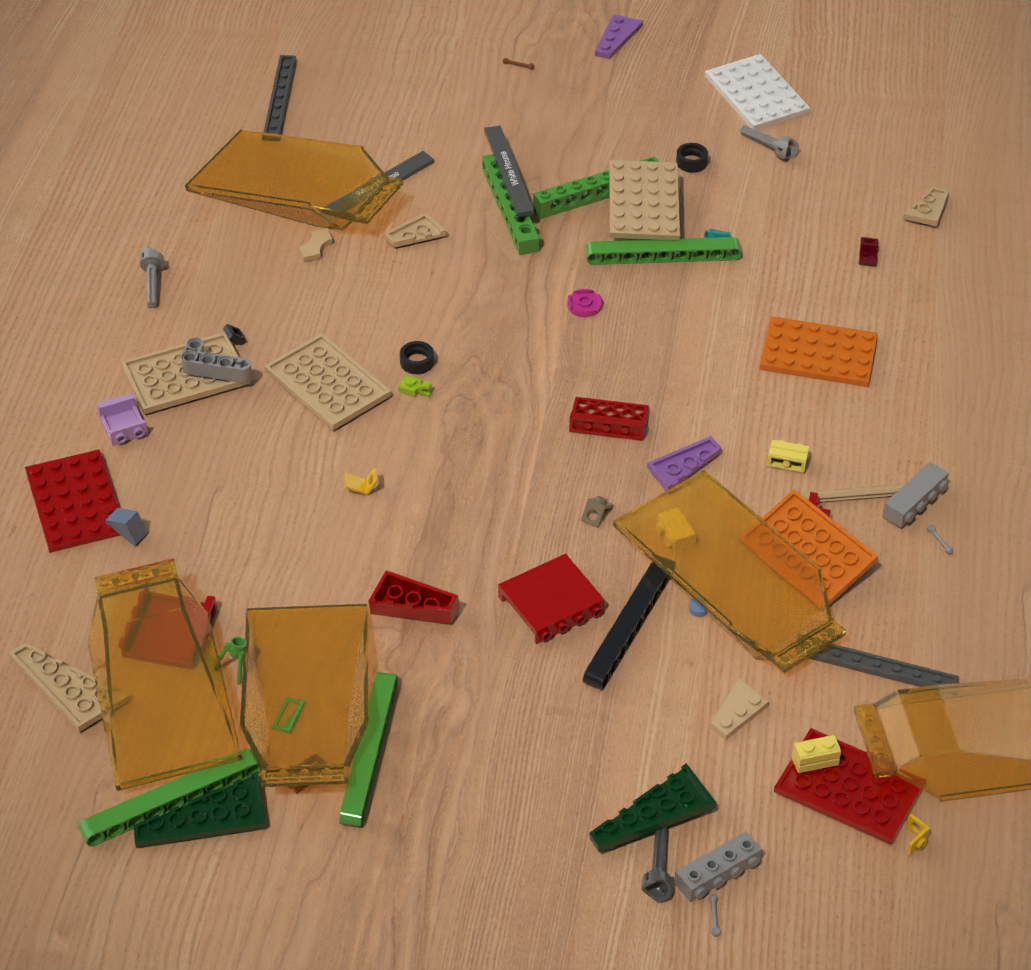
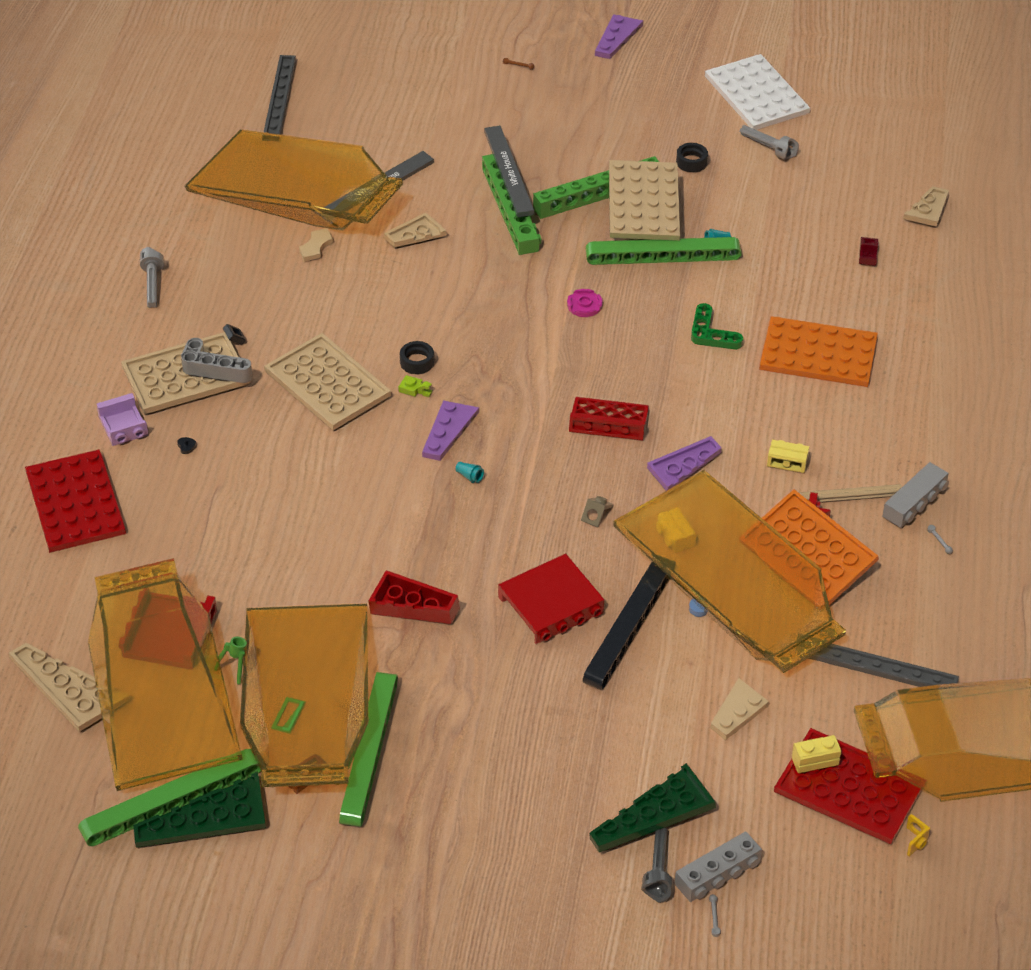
sand blue slope [105,508,148,546] -> none
yellow bracket [344,468,378,496] -> none
none -> black piece [177,437,196,454]
none -> medium lavender wing [422,400,479,461]
none -> teal cone [455,461,484,483]
none -> green beam [691,303,743,350]

